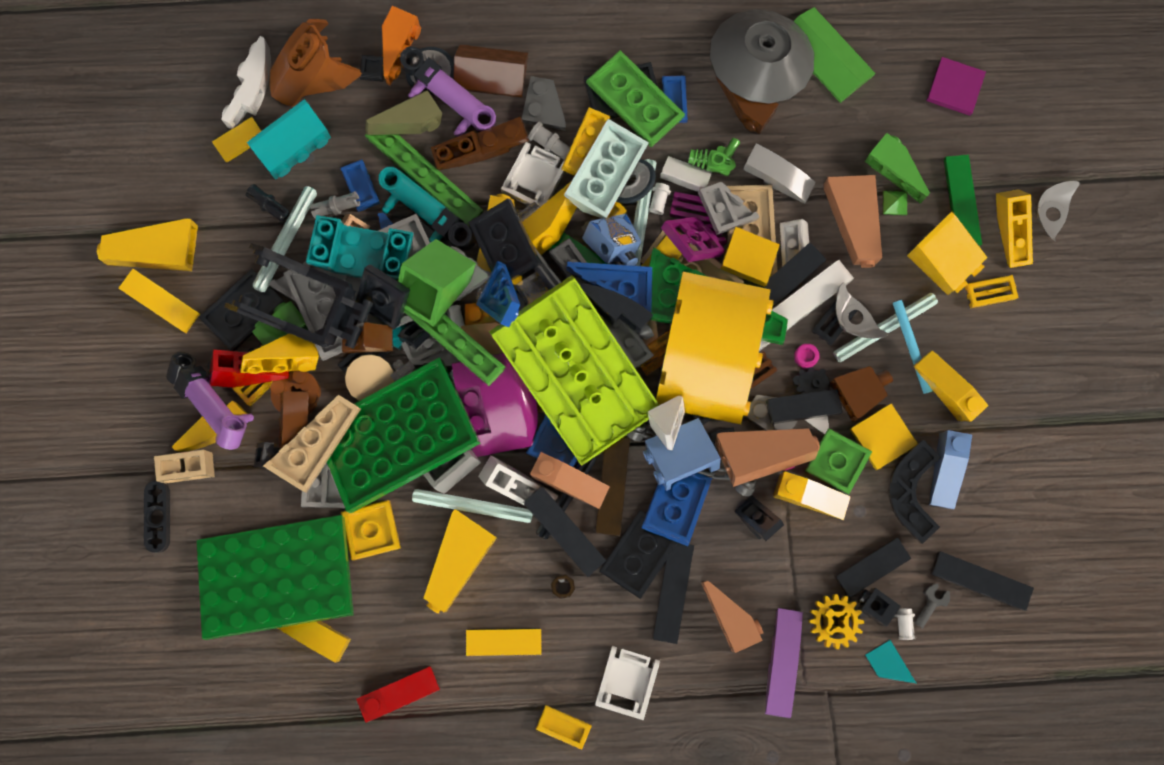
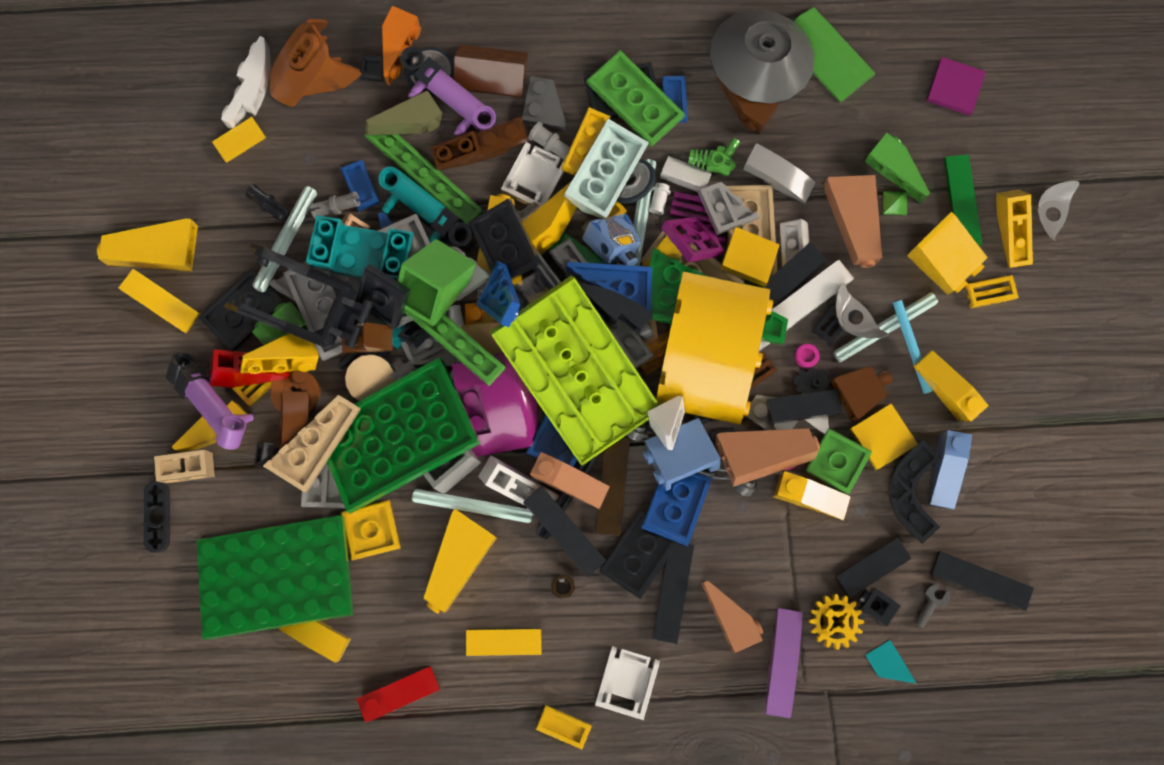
teal slope [247,99,331,180] -> none
black slope [734,496,784,541] -> none
white pin [895,608,915,640] -> none

